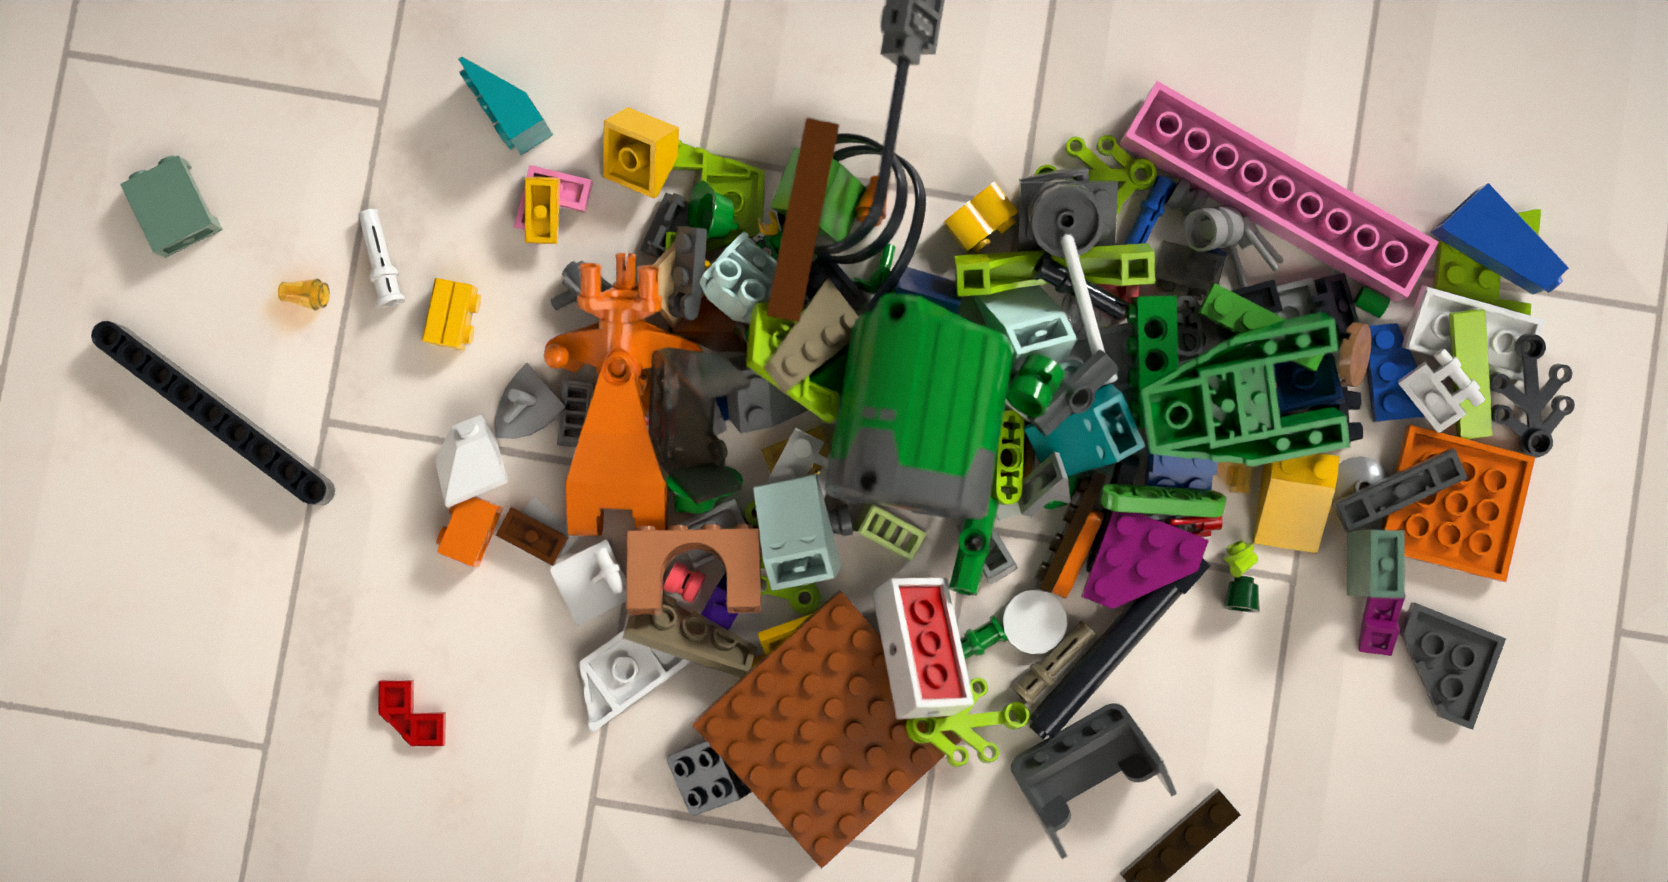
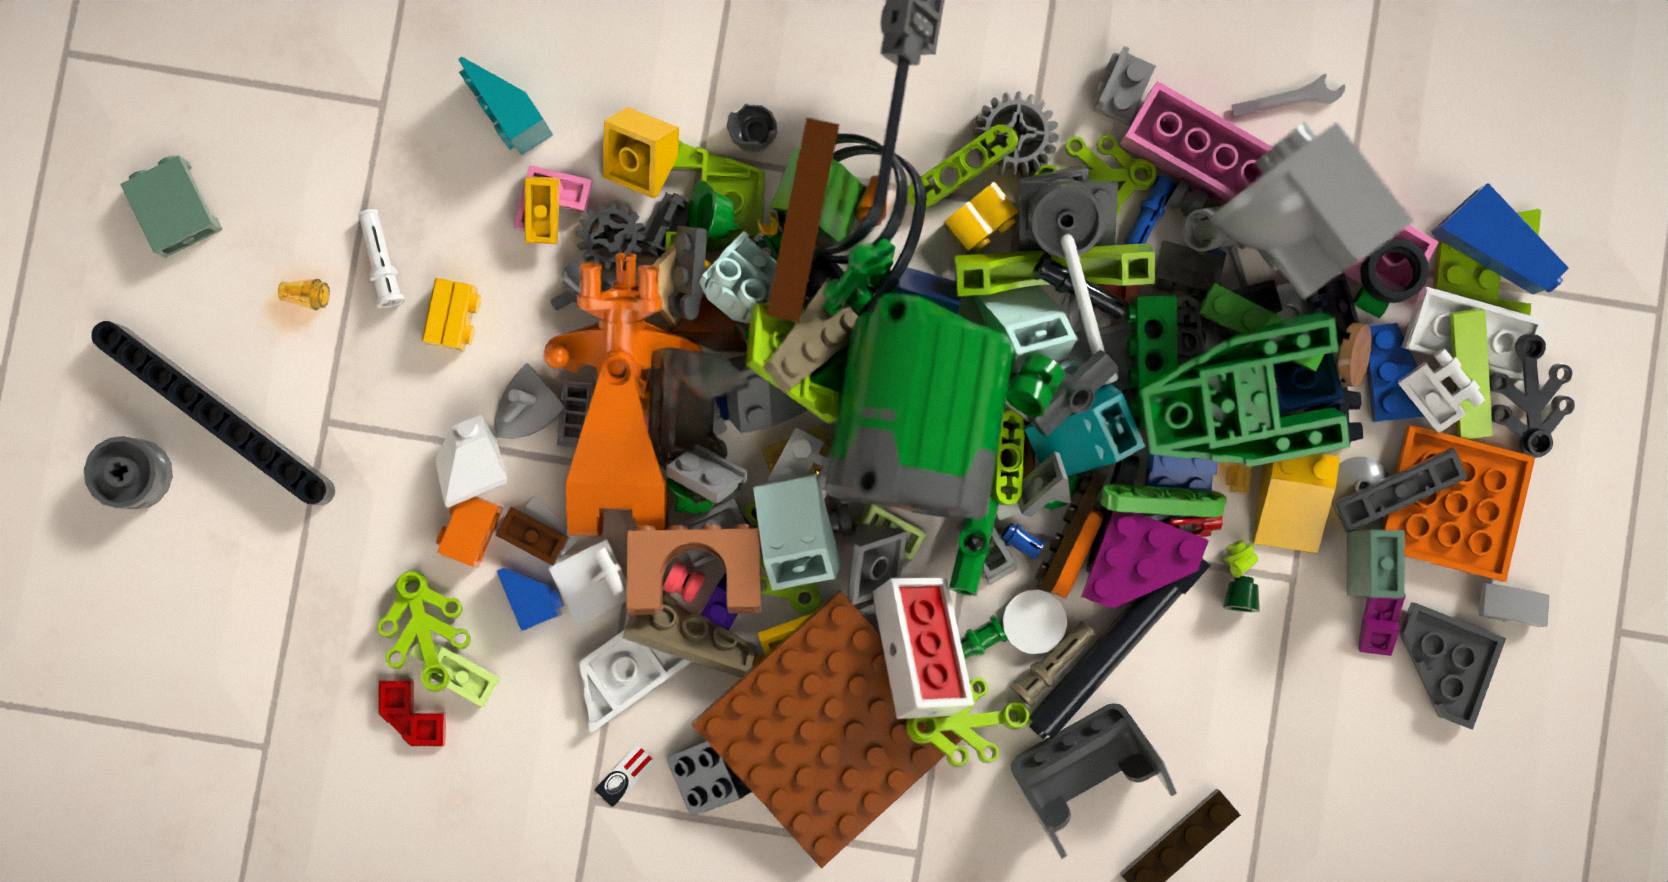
none -> dark grey wheel [84,436,173,509]
none -> lime plant [377,571,471,692]
none -> yellowish green hinge [410,643,501,708]
none -> blue slope [496,568,564,631]
none -> dark grey gear [576,201,647,272]
none -> sticker [595,745,655,807]
none -> light grey plate [666,444,748,504]
none -> dark grey hair [726,104,778,152]
none -> green plant [823,238,895,317]
none -> light grey slope [848,524,907,605]
none -> lime beam [908,125,1018,209]
none -> light grey gear [972,91,1059,178]
none -> blue pin [1001,523,1044,560]
none -> light grey bracket [1093,46,1156,125]
none -> light grey piece [1209,121,1413,299]
none -> light grey piece [1231,74,1346,117]
none -> black tyre [1360,239,1429,303]
none -> light grey slope [1479,583,1550,627]

